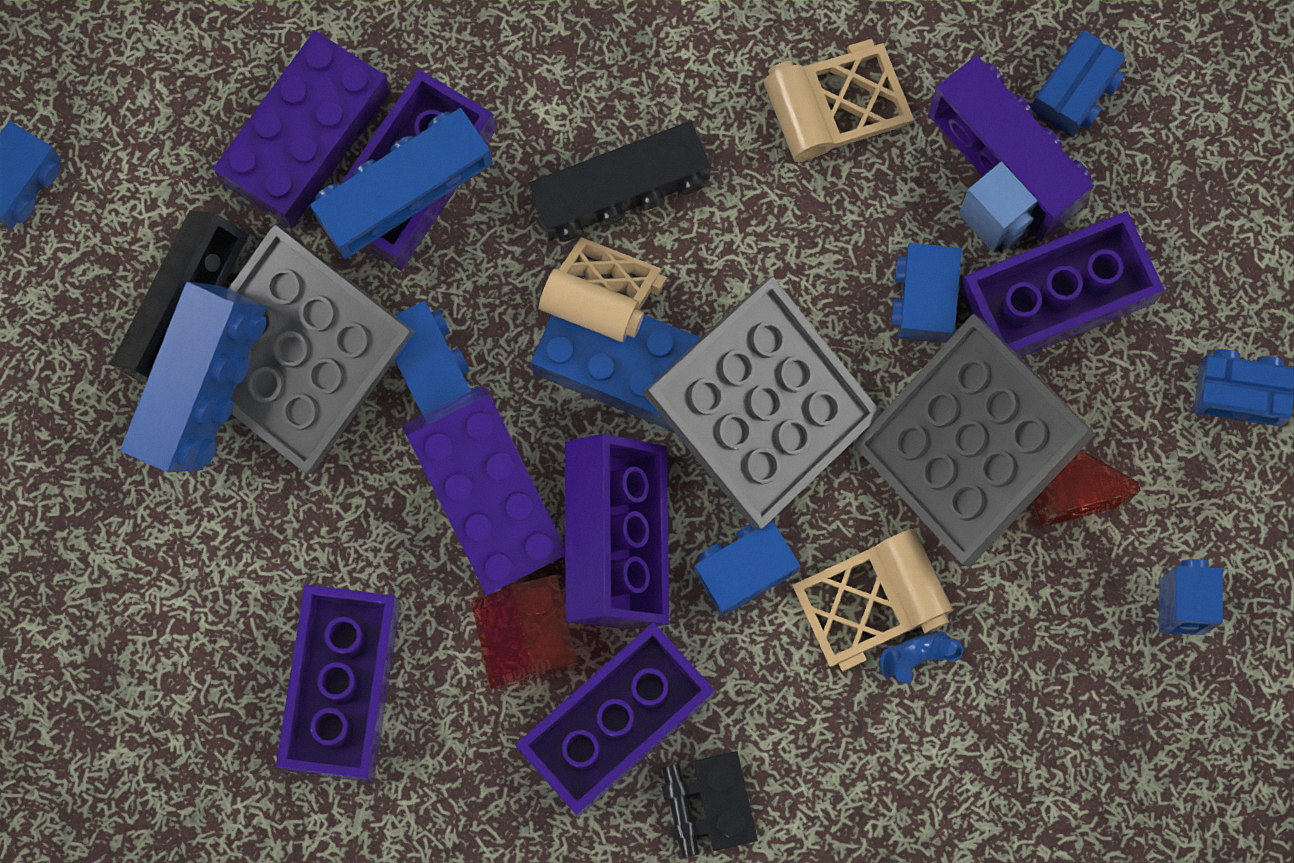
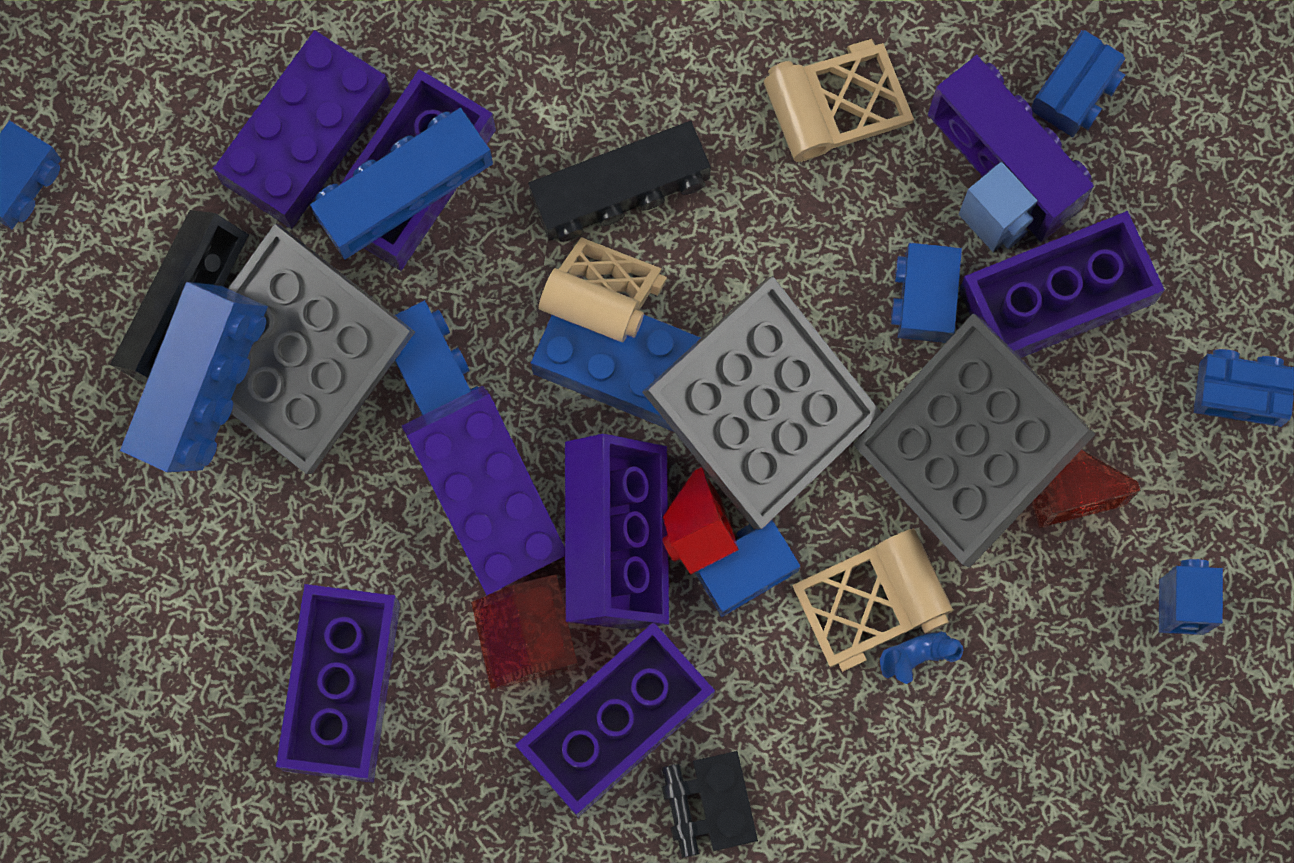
none -> red slope [662,467,739,574]

